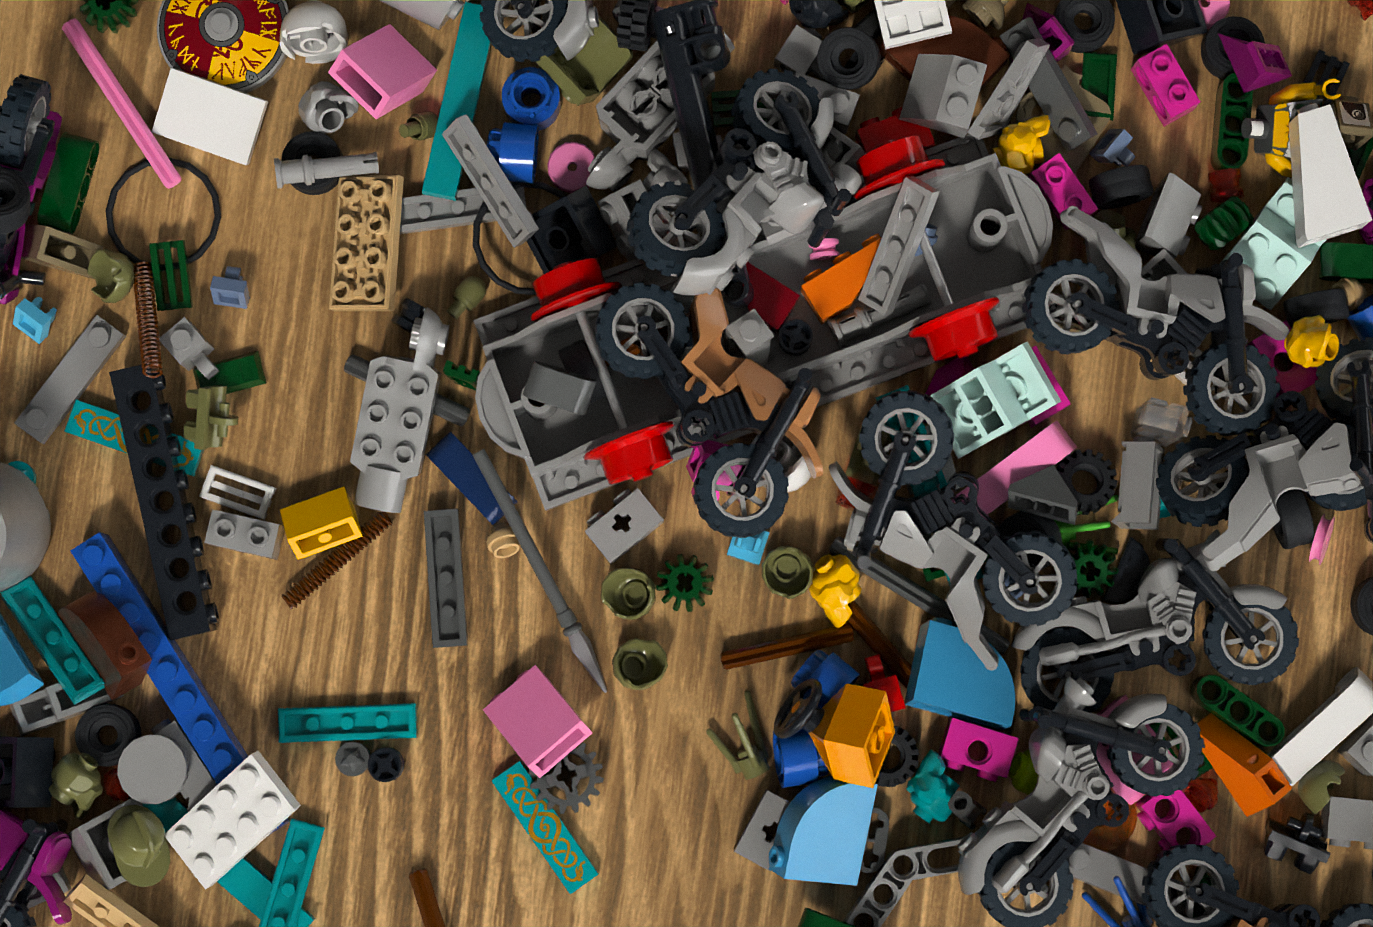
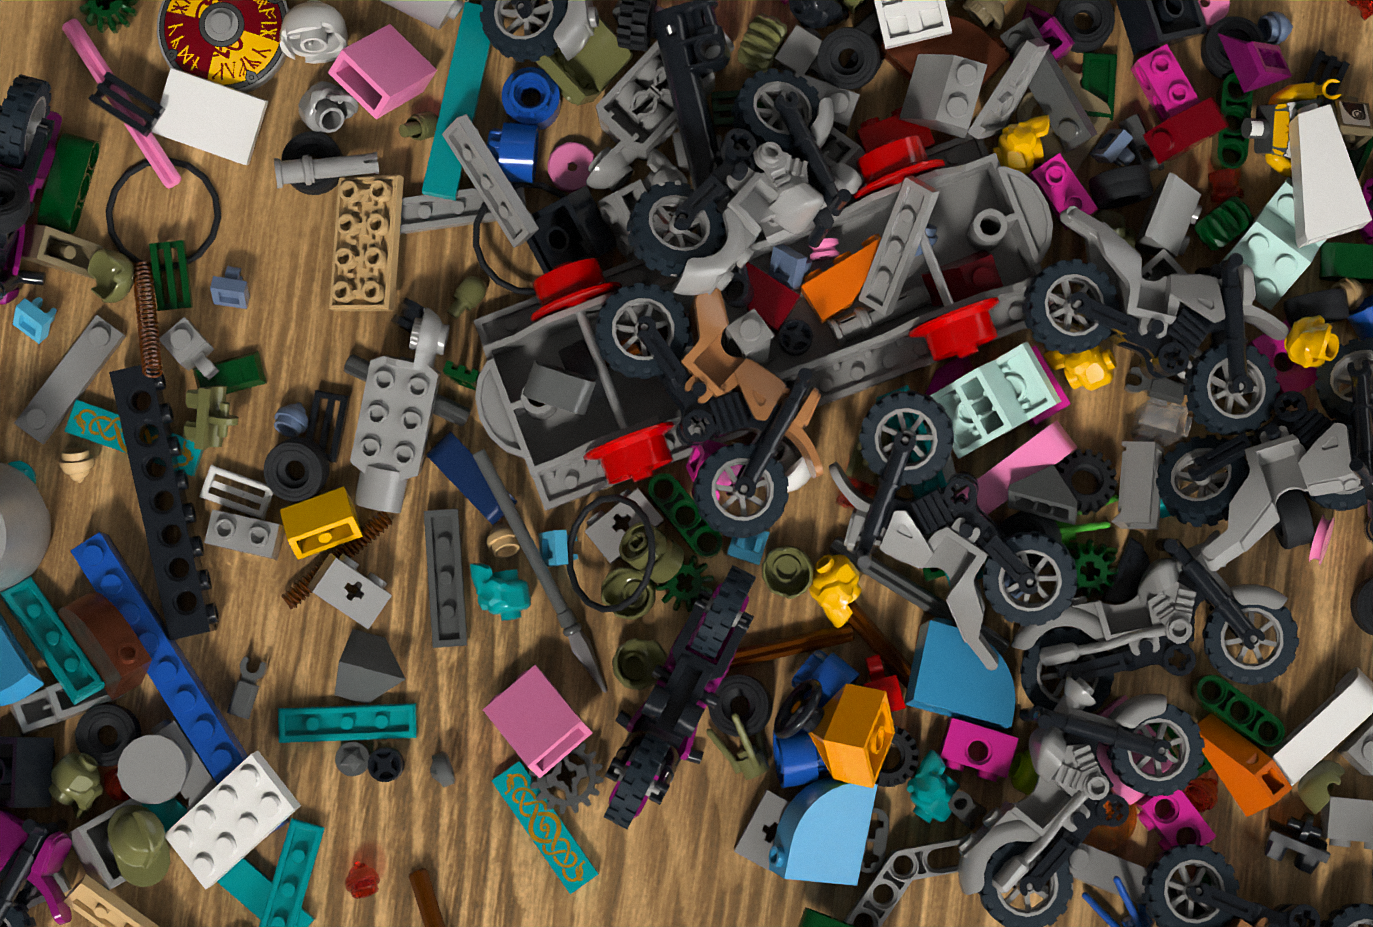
none -> tan plate [59,447,94,483]
none -> black tile [88,71,165,138]
none -> dark grey bar [227,657,268,719]
none -> black tyre [264,437,329,502]
none -> sand blue plate [274,402,308,438]
none -> black tile [306,390,350,463]
none -> light grey brick [307,553,392,629]
none -> dark grey slope [334,629,405,704]
none -> clear red plate [345,861,380,899]
none -> dark grey tile [430,751,456,788]
none -> teal head [470,563,531,621]
none -> medium azure tile [538,530,578,567]
none -> black piece [566,494,655,613]
none -> piece [604,565,756,829]
none -> olive wheel [619,522,684,583]
none -> dark green beam [648,473,723,559]
none -> black tyre [708,674,773,737]
none -> olive gear [738,13,787,73]
none -> sand blue tile [768,244,812,290]
none -> dark red slope [921,250,1003,306]
none -> yellow head [1043,345,1117,391]
none -> dark grey bar [1118,114,1164,172]
none -> dark grey bar [1124,367,1187,406]
none -> dark red slope [1143,97,1229,164]
none -> sand blue plate [1257,11,1293,45]

